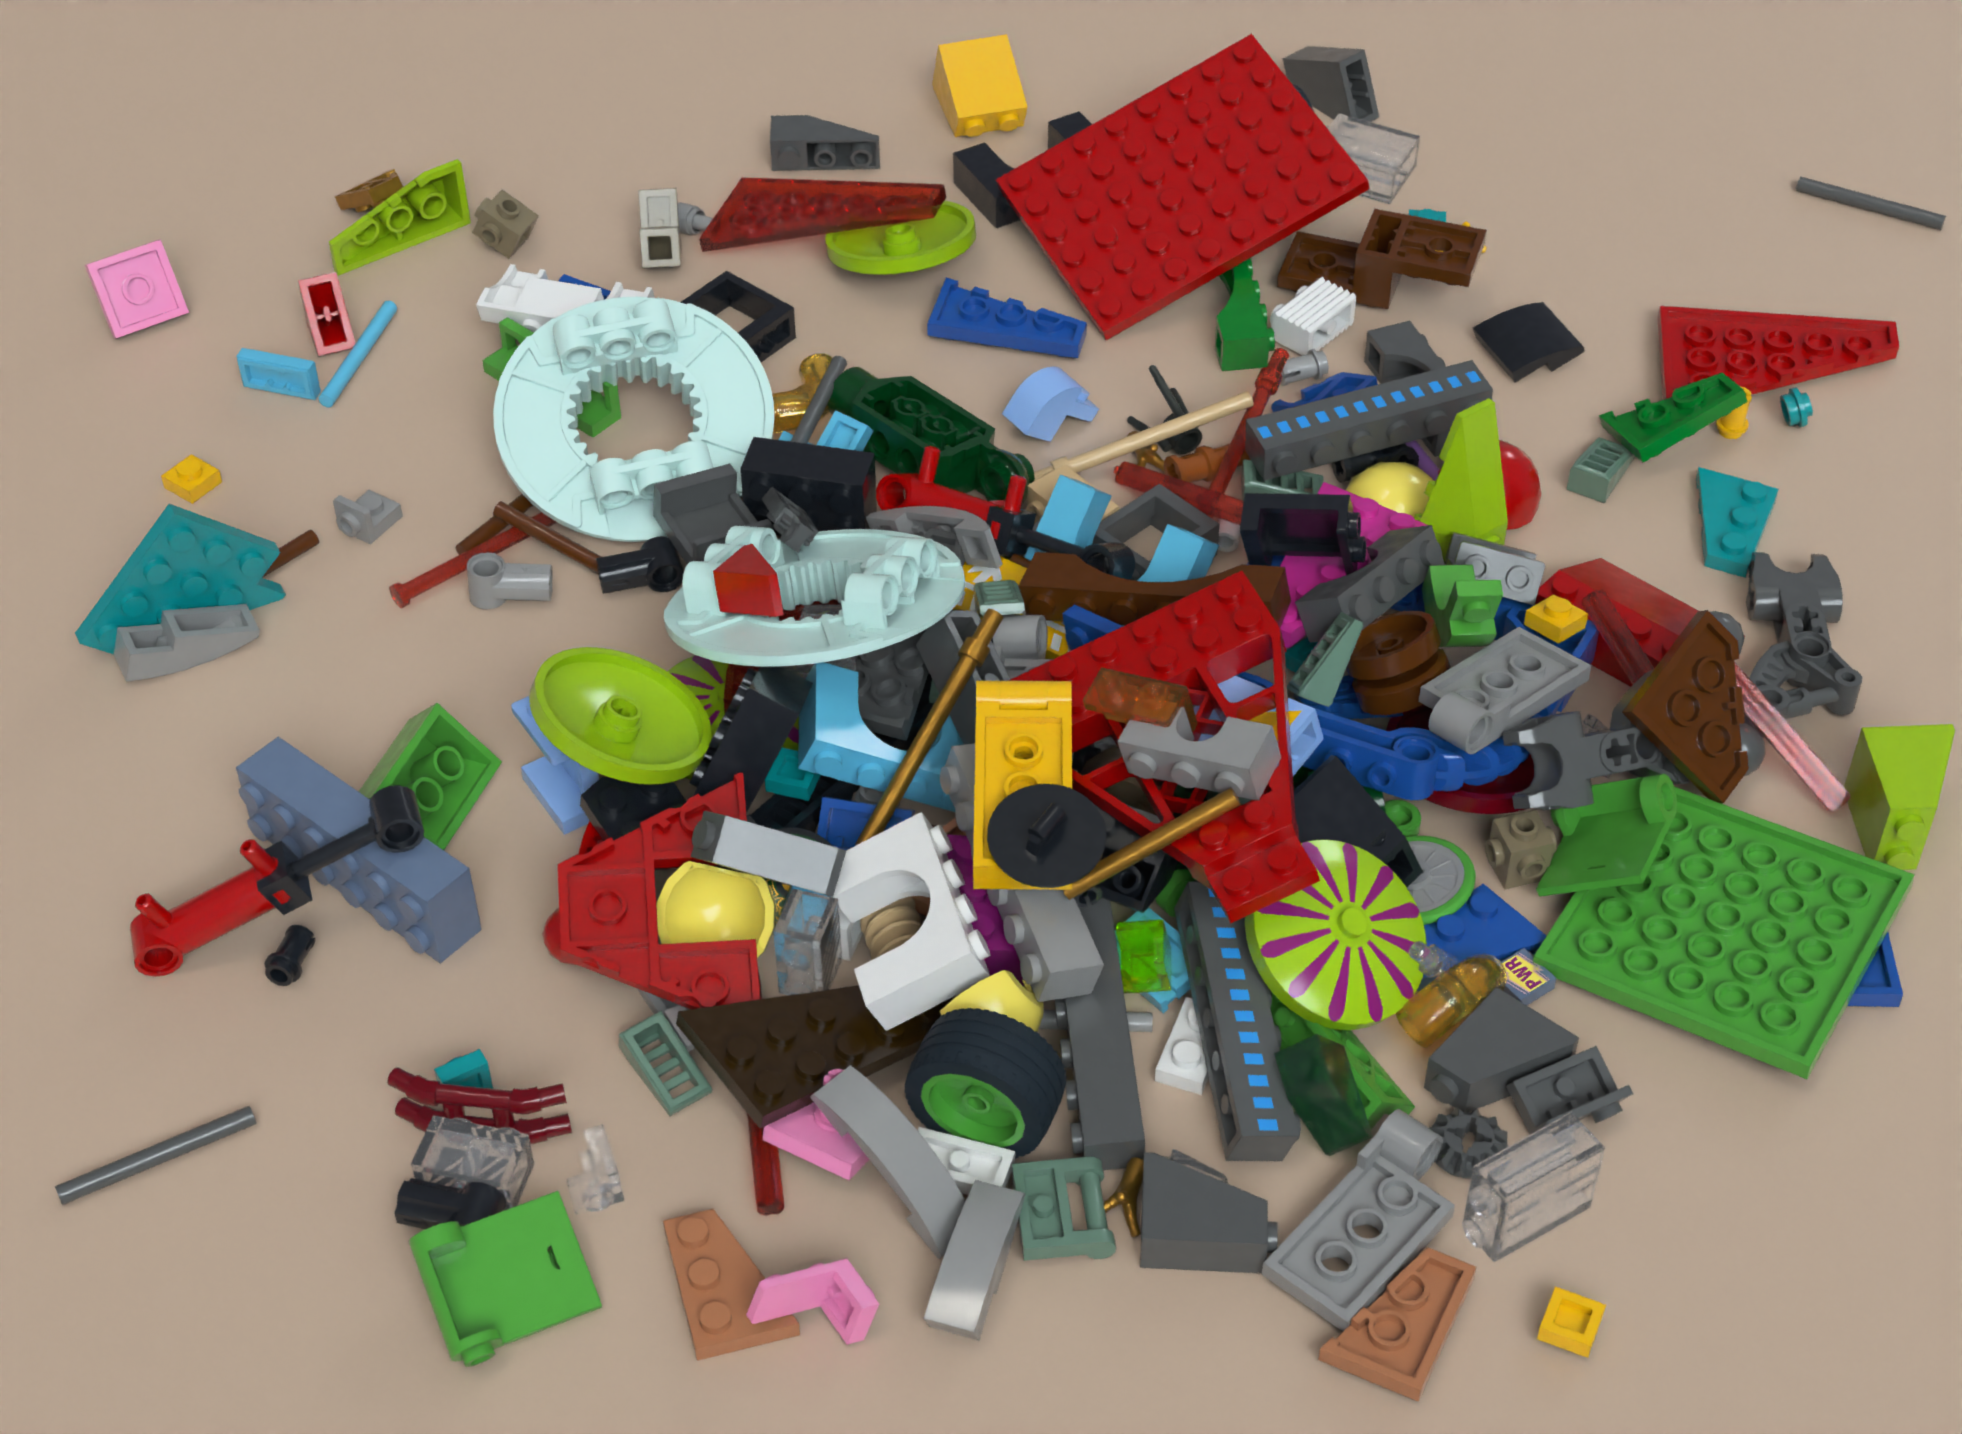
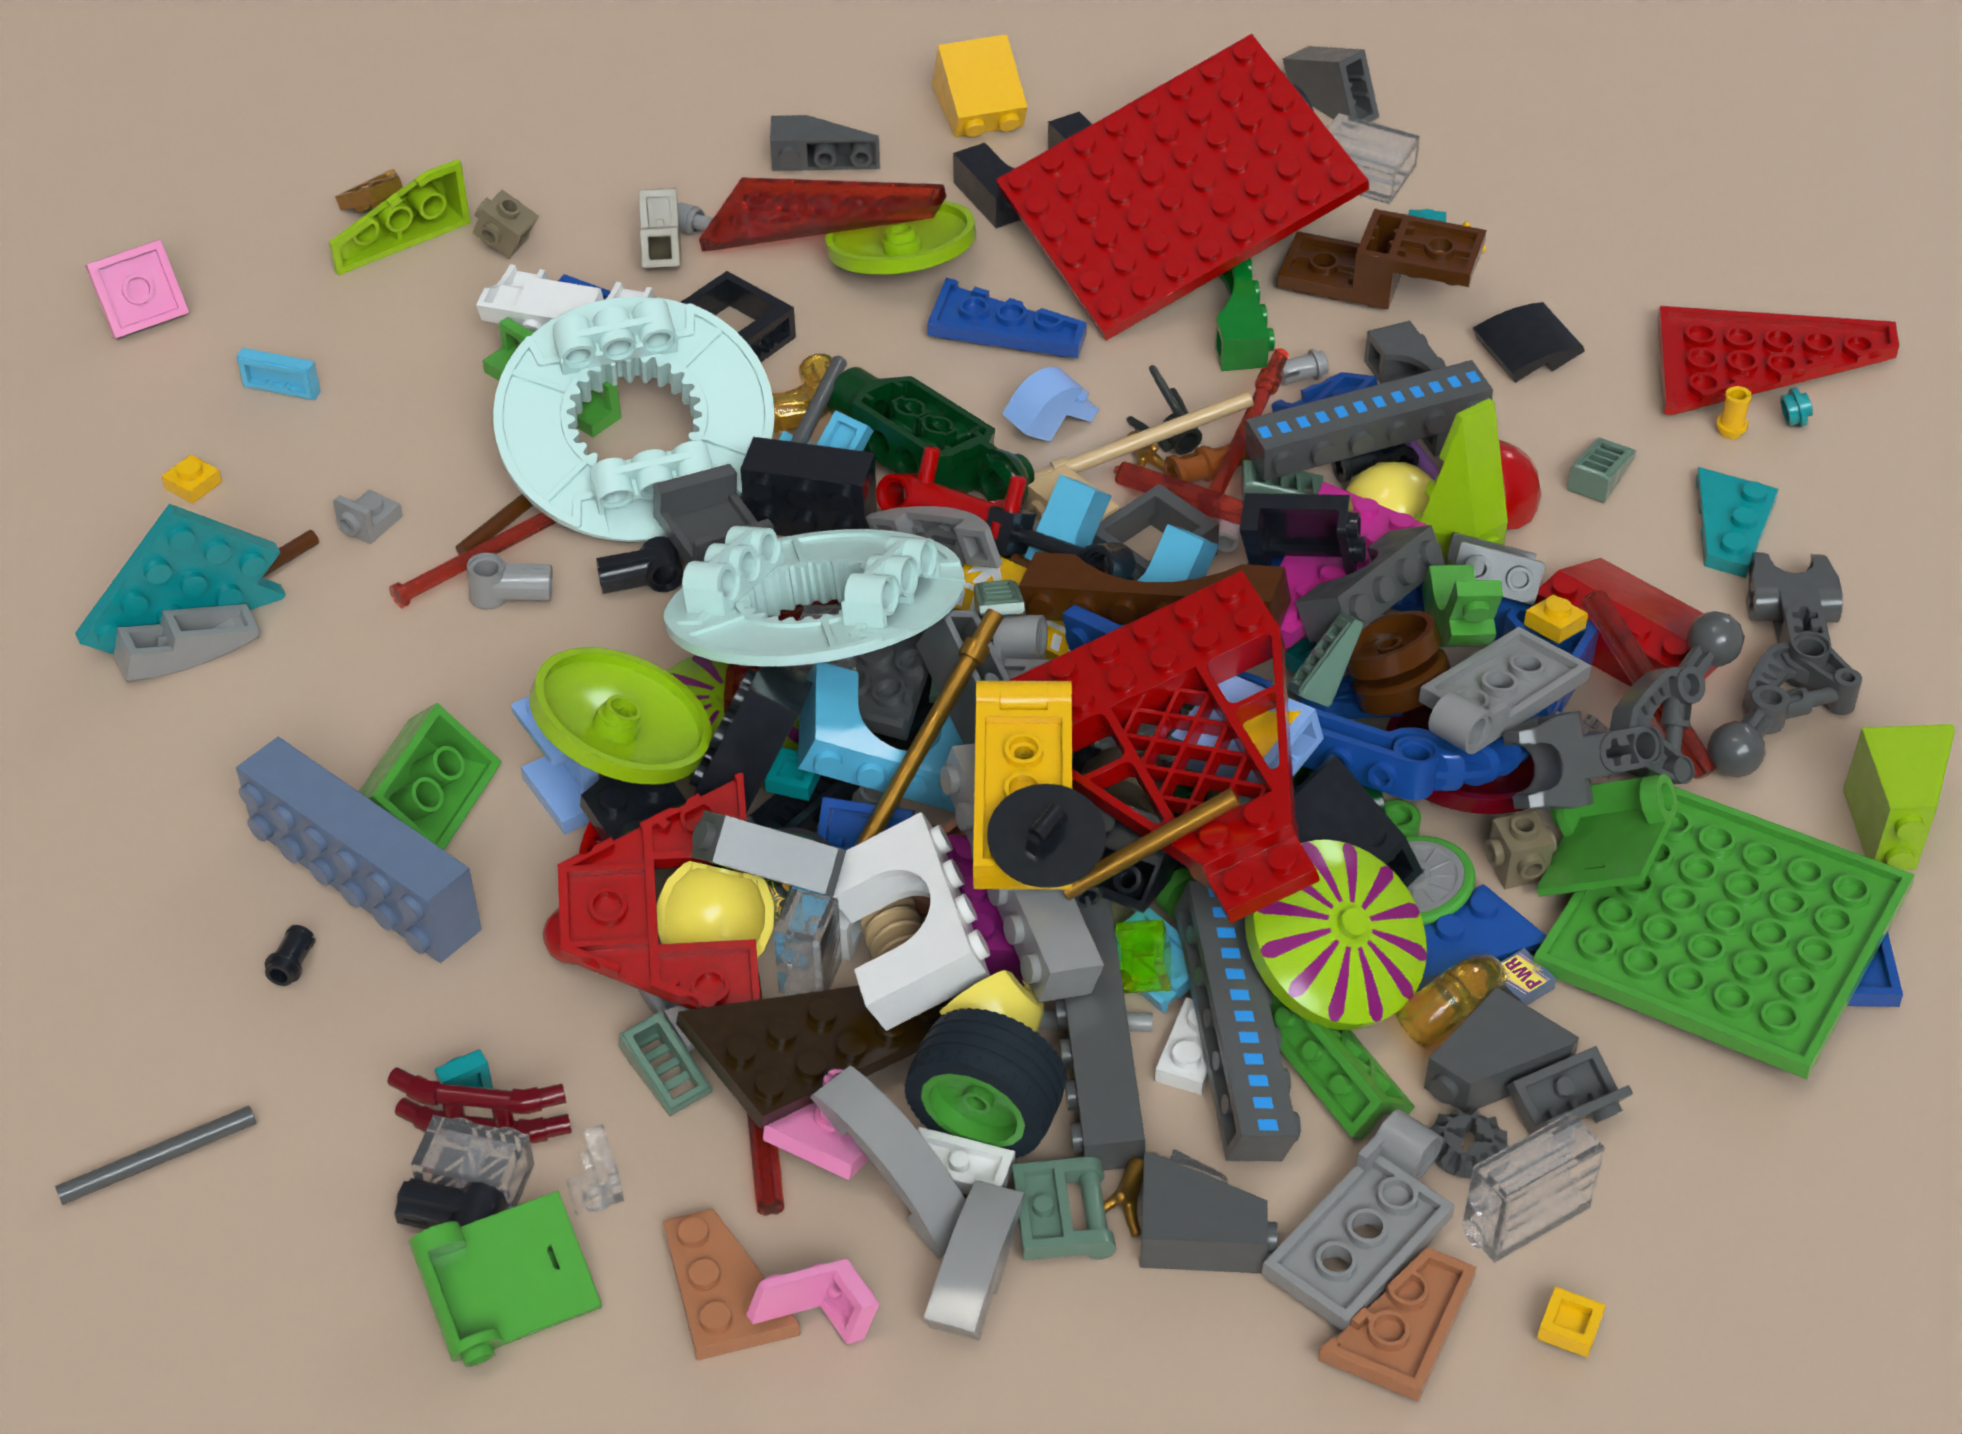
piece [130,785,424,977] -> none
slope [298,272,356,357] -> none
medium azure bar [318,301,397,407] -> none
reddish brown bar [493,501,602,573] -> none
red slope [713,544,784,617] -> none
dark grey hinge [762,487,819,552] -> none
clear orange bracket [1083,667,1198,733] -> none
light grey arch [1117,699,1281,800] -> none
white brick [1270,277,1356,356] -> none
clear green slope [1274,1034,1373,1156] -> none
clear bar [1409,941,1458,978] -> none
green wing [1599,372,1747,462] -> none
reddish brown plate [1622,610,1749,804] -> none
clear red axle [1734,661,1850,812] -> none
dark grey bar [1796,177,1946,230] -> none

